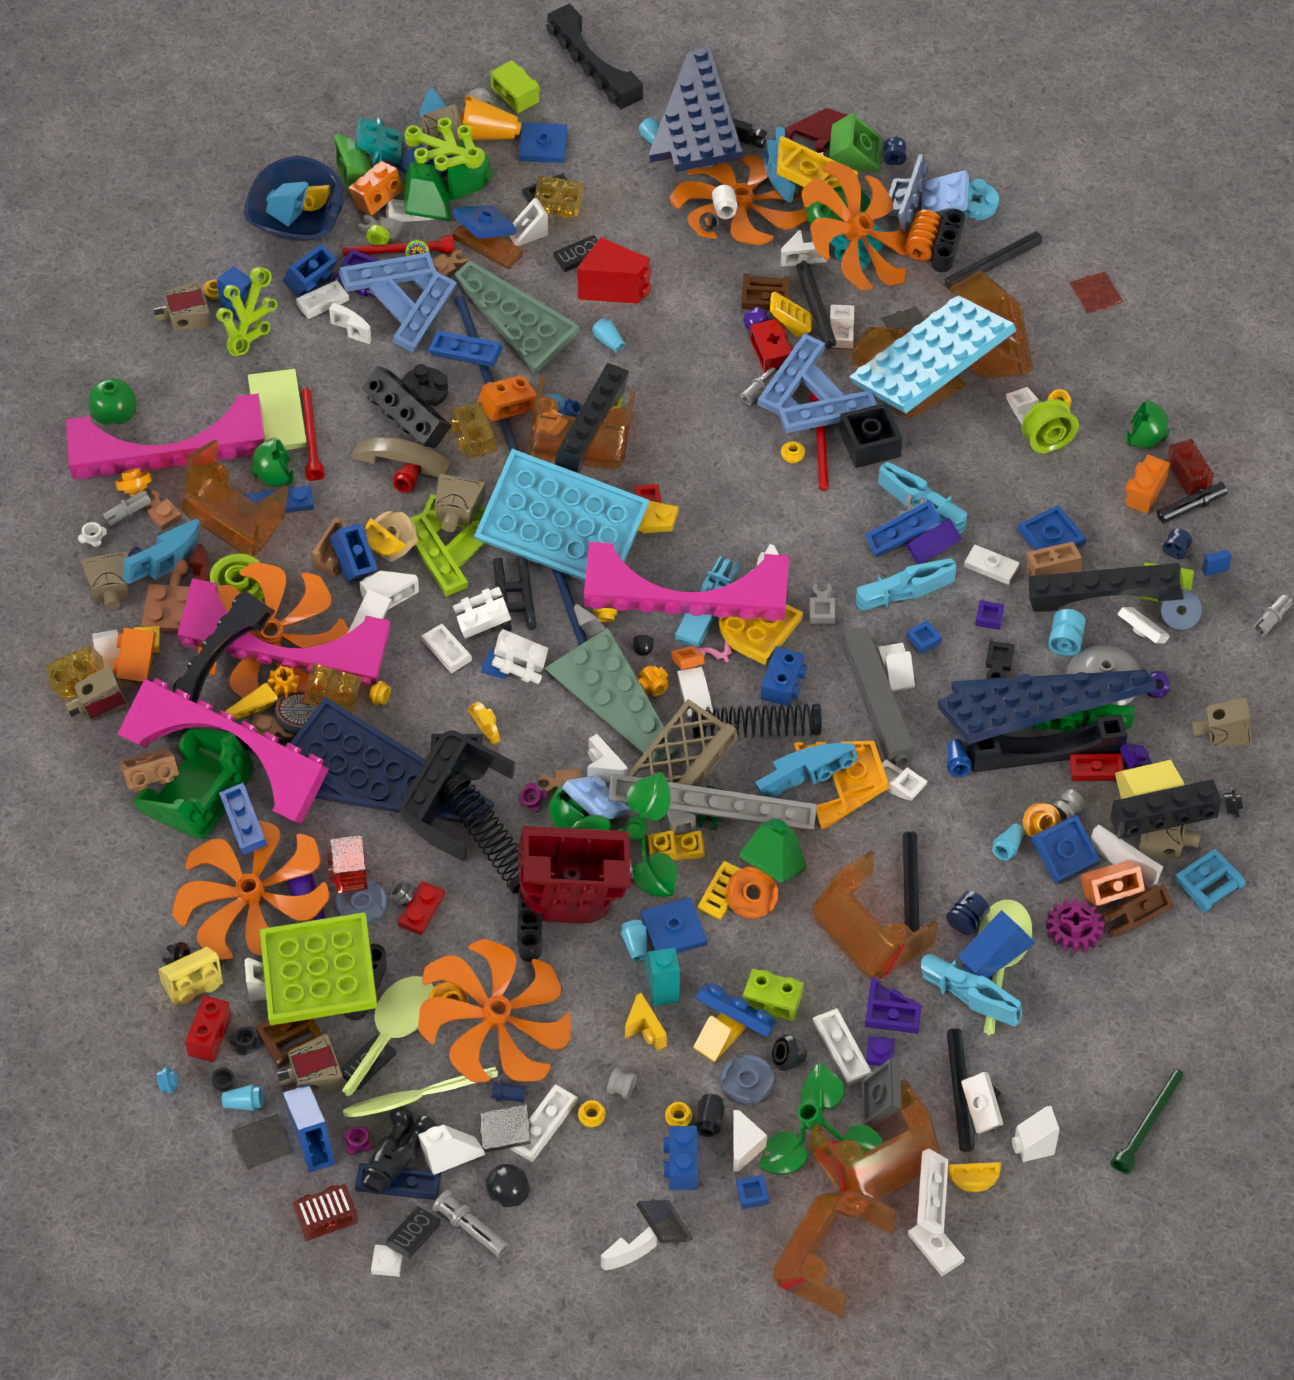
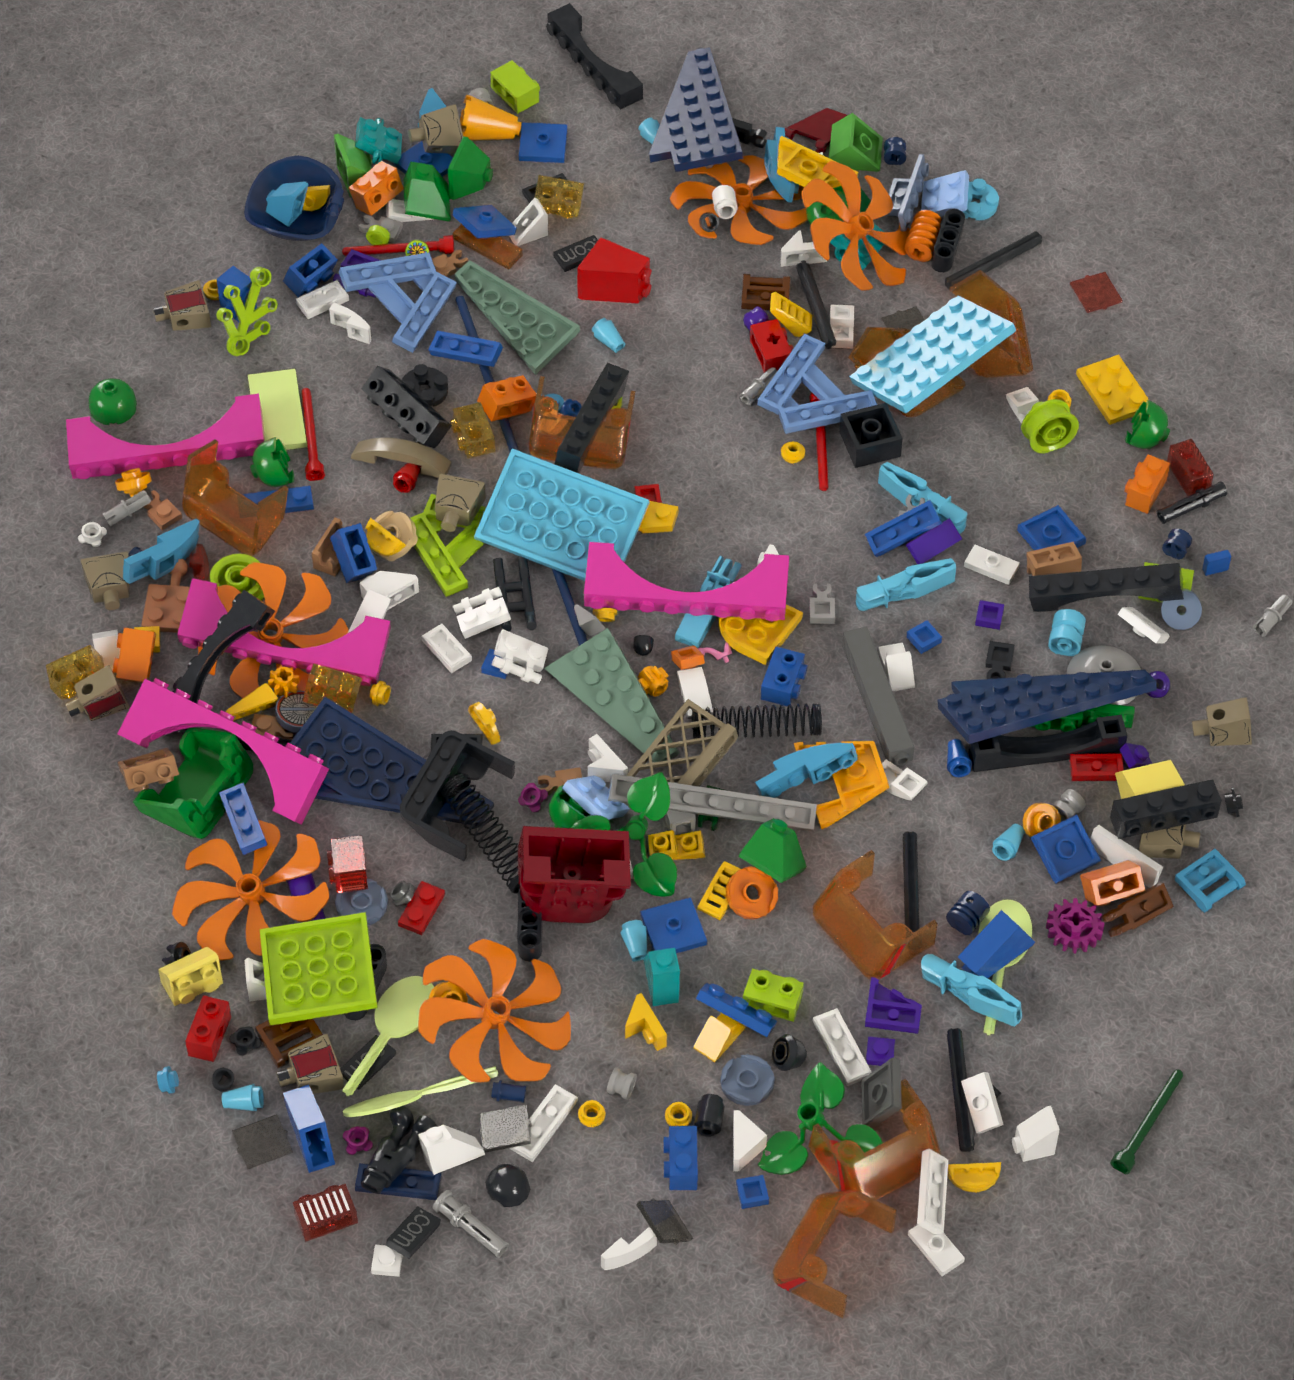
lime plant [404,118,485,171] -> none
none -> yellow plate [1076,355,1149,425]

